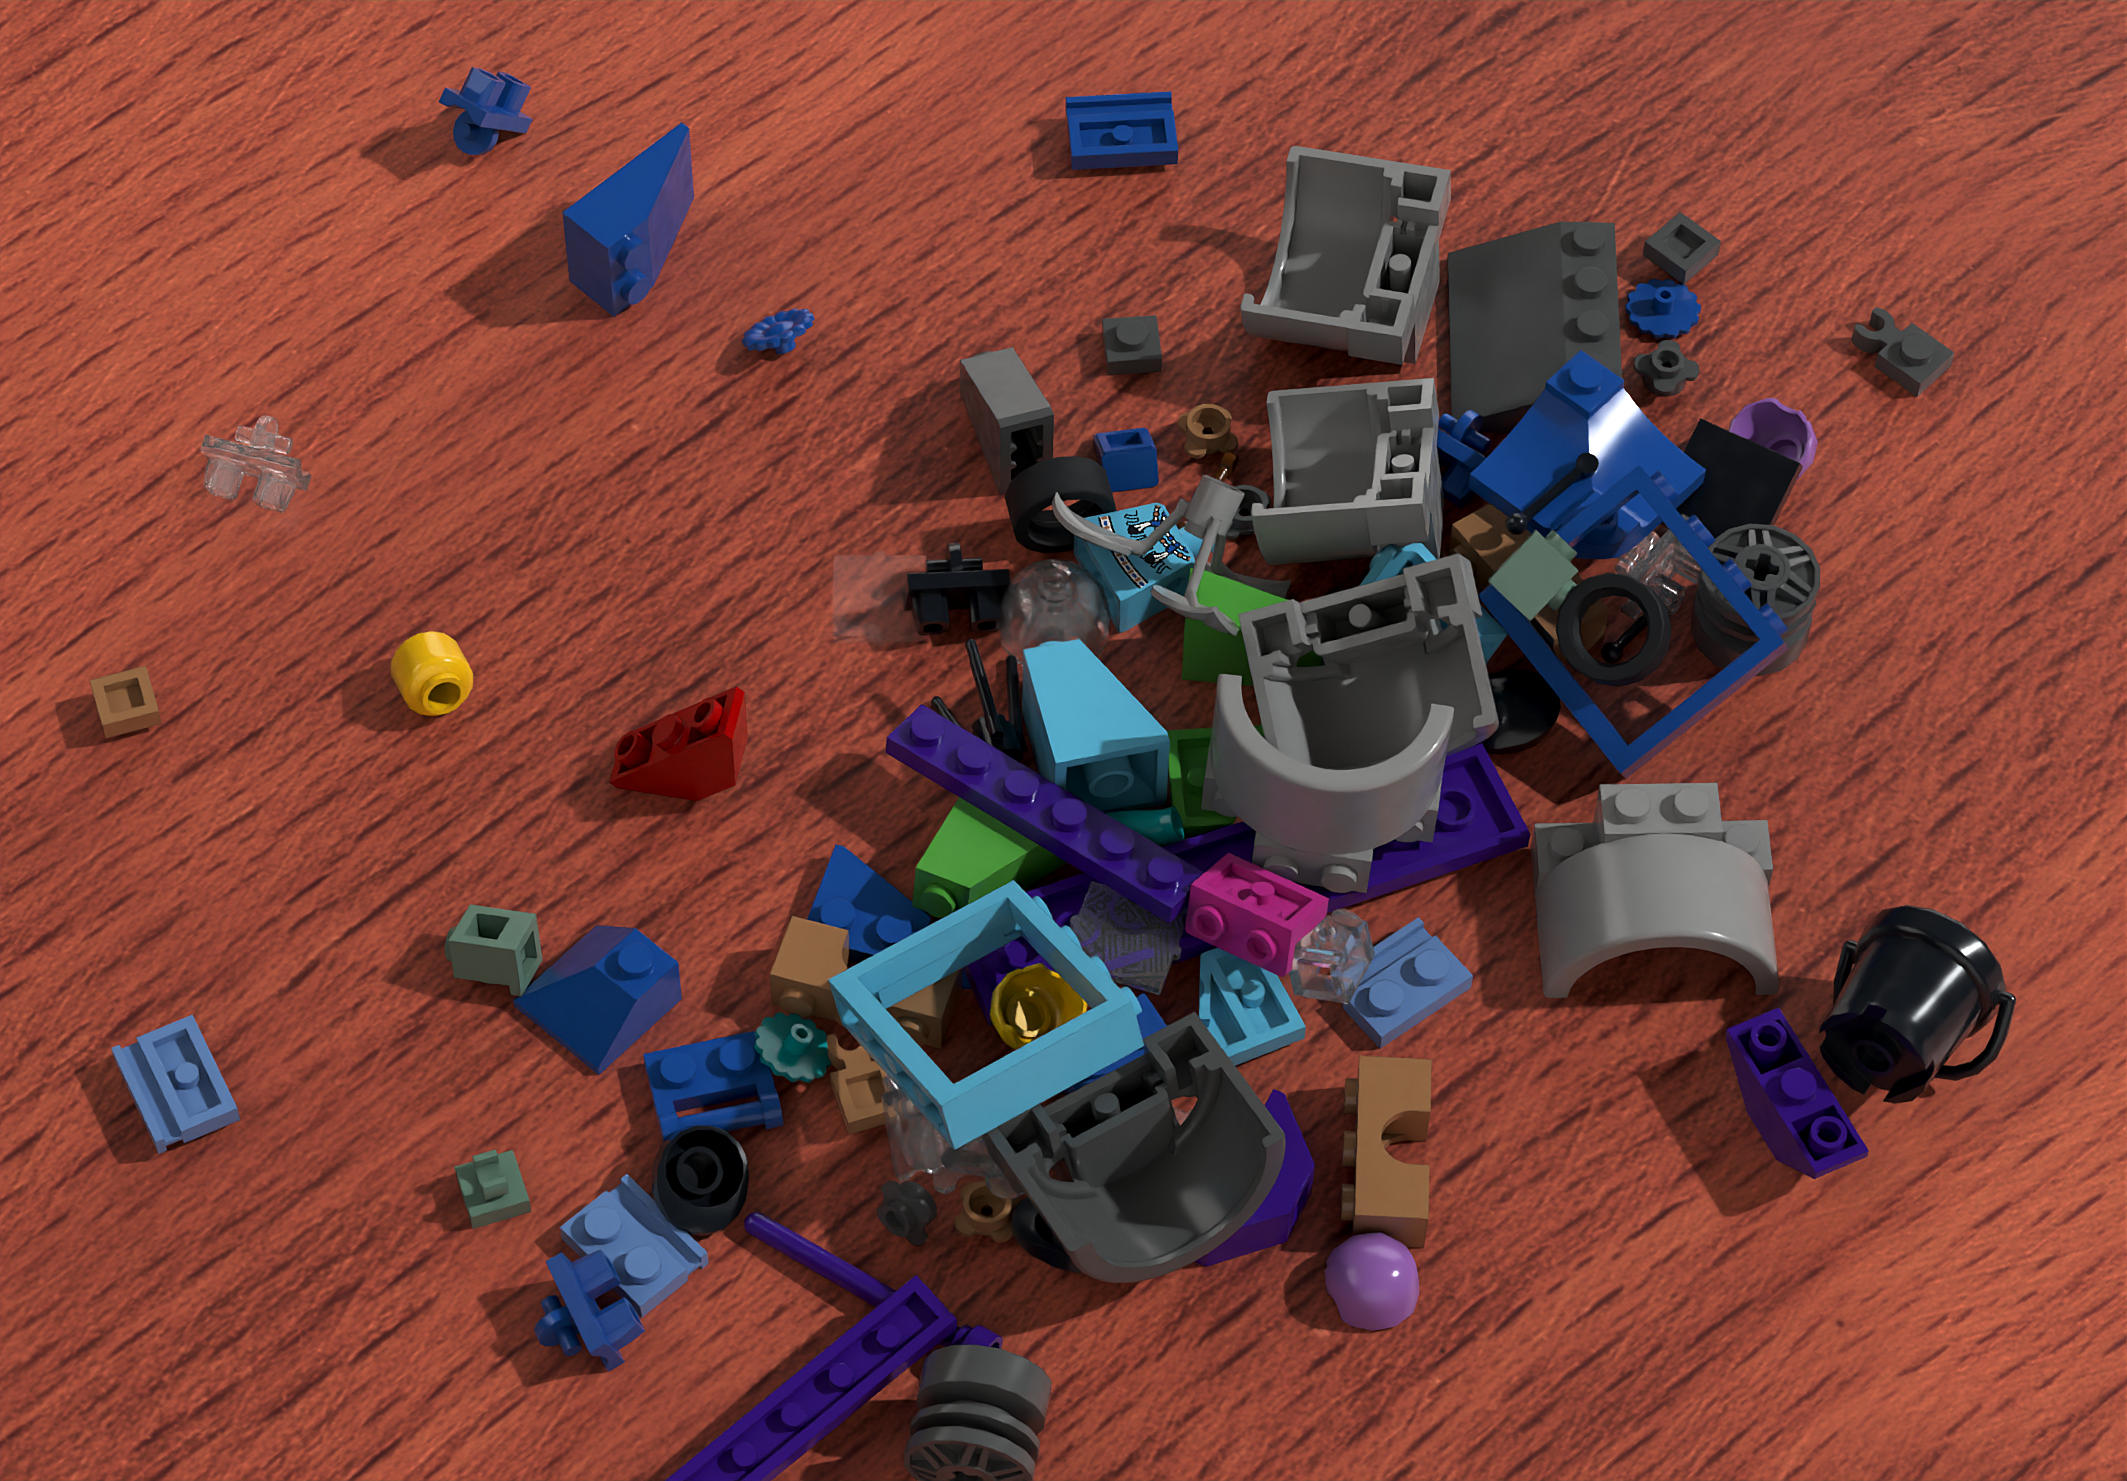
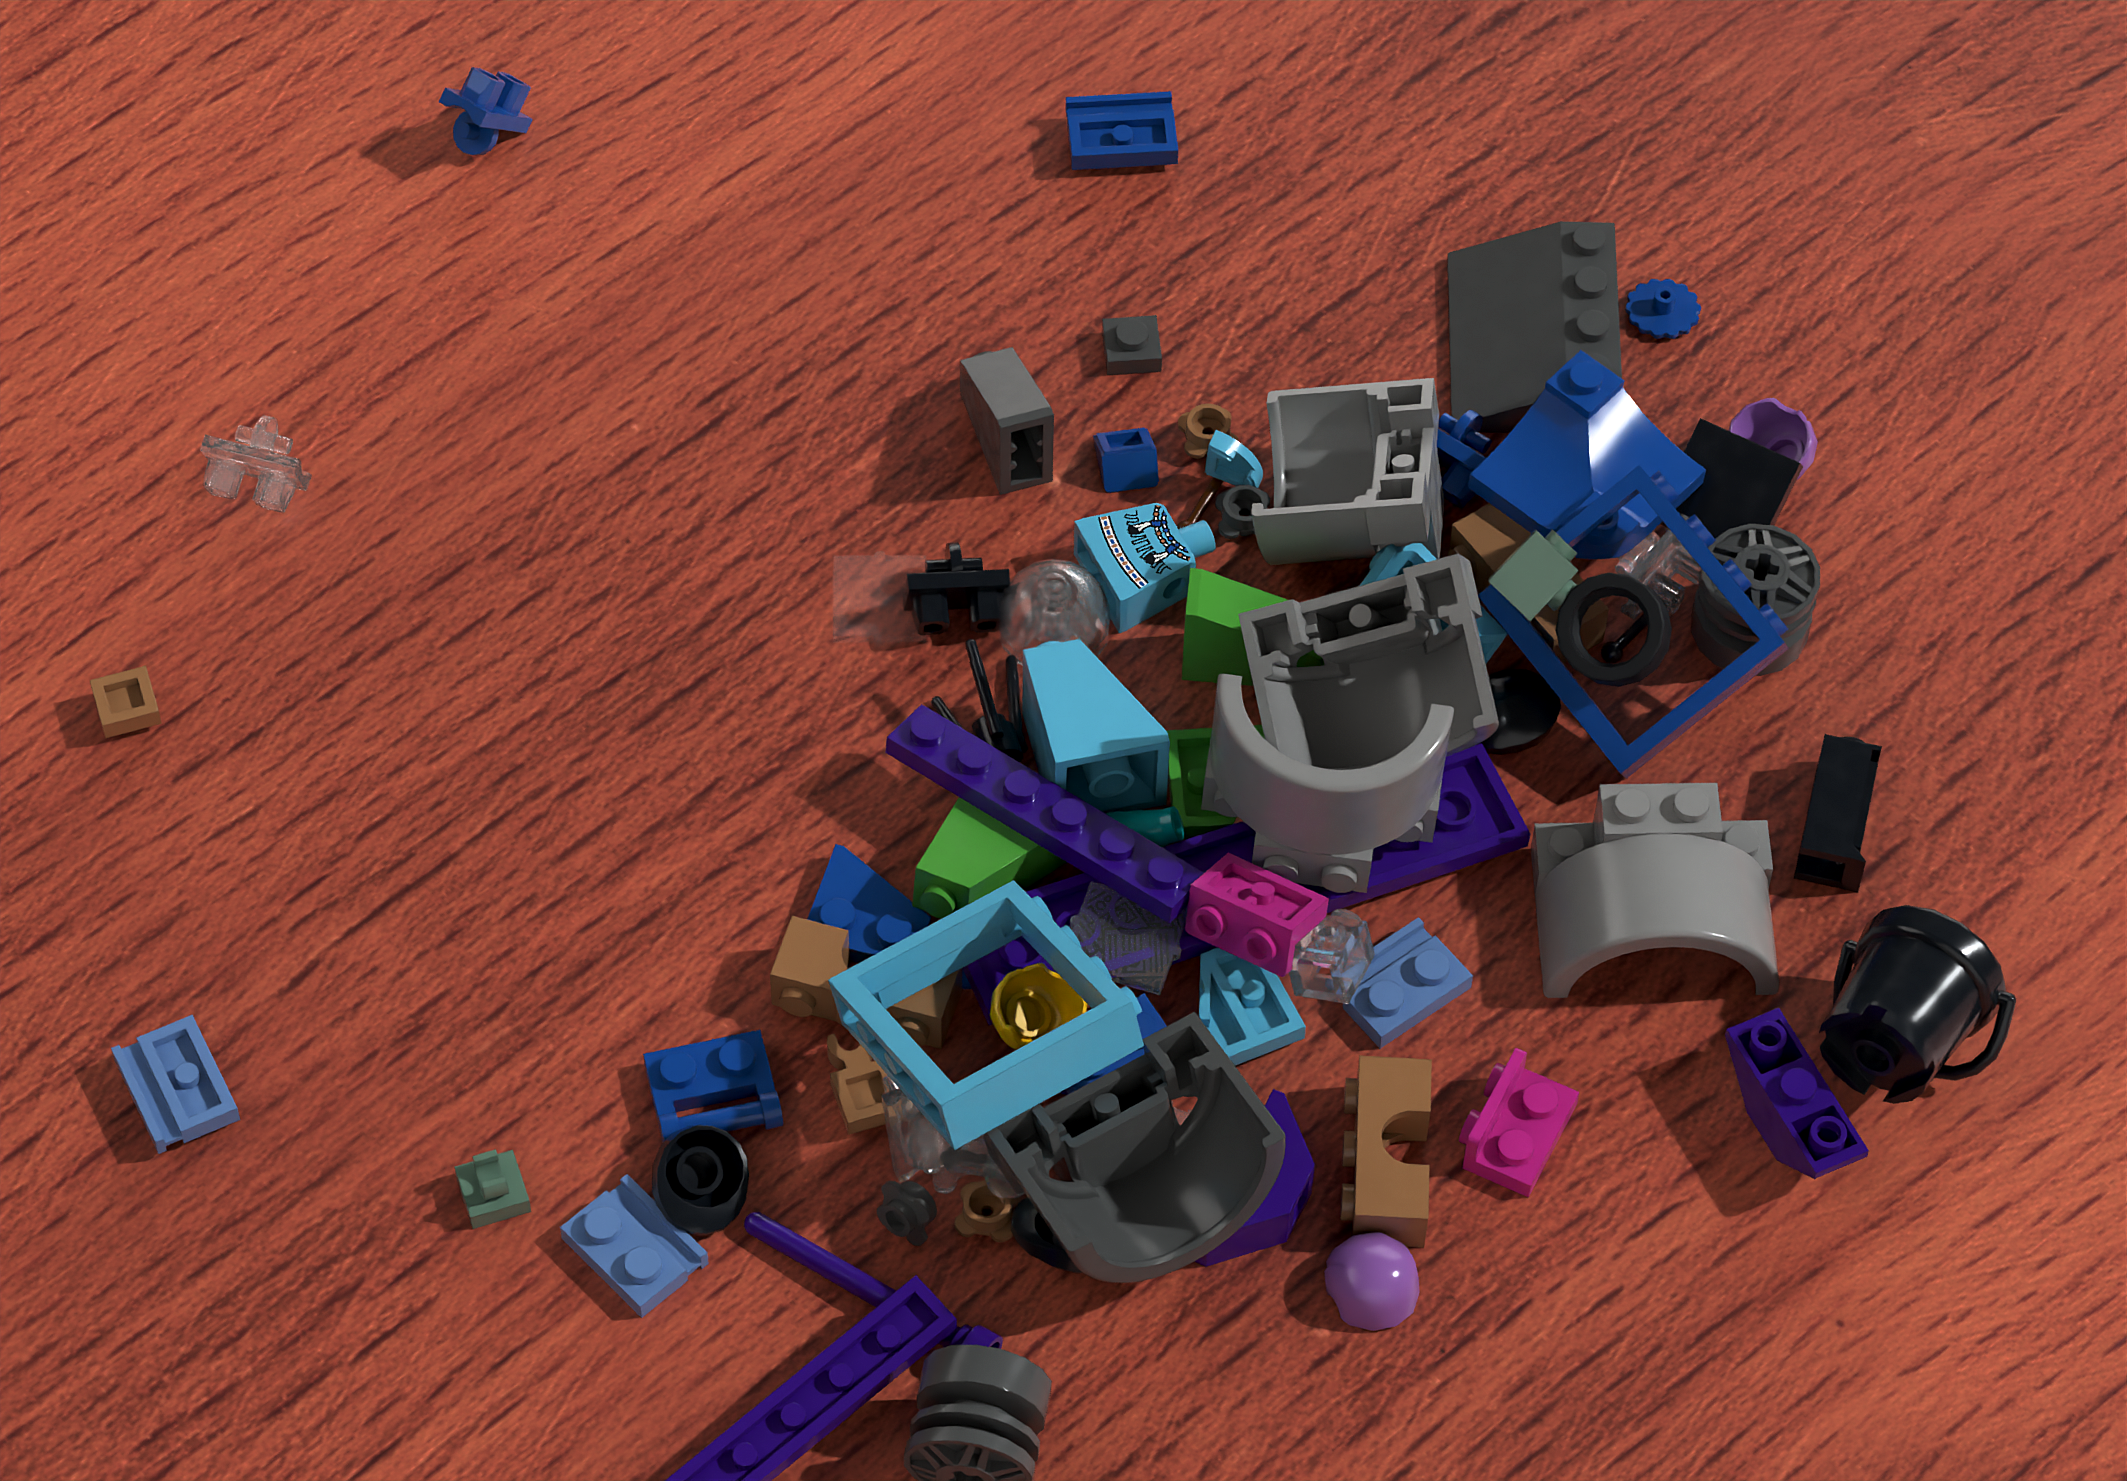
yellow head [391,631,473,717] -> none
sand green brick [445,904,543,997] -> none
blue slope [513,925,682,1075] -> none
blue hips [534,1249,645,1371] -> none
blue slope [562,122,694,317] -> none
red slope [609,686,748,801] -> none
blue piece [742,308,815,354] -> none
teal piece [754,1012,831,1083] -> none
black tyre [1005,456,1117,553] -> none
light grey plant [1052,475,1291,636] -> none
light grey piece [1240,146,1451,365] -> none
black hinge [1505,452,1599,535] -> none
dark grey plate [1633,340,1700,397] -> none
dark grey plate [1643,212,1721,285] -> none
dark grey plate [1851,307,1954,397] -> none
none -> medium azure tile [1205,430,1263,488]
none -> dark pink bracket [1459,1048,1579,1198]
none -> black window [1794,734,1882,892]

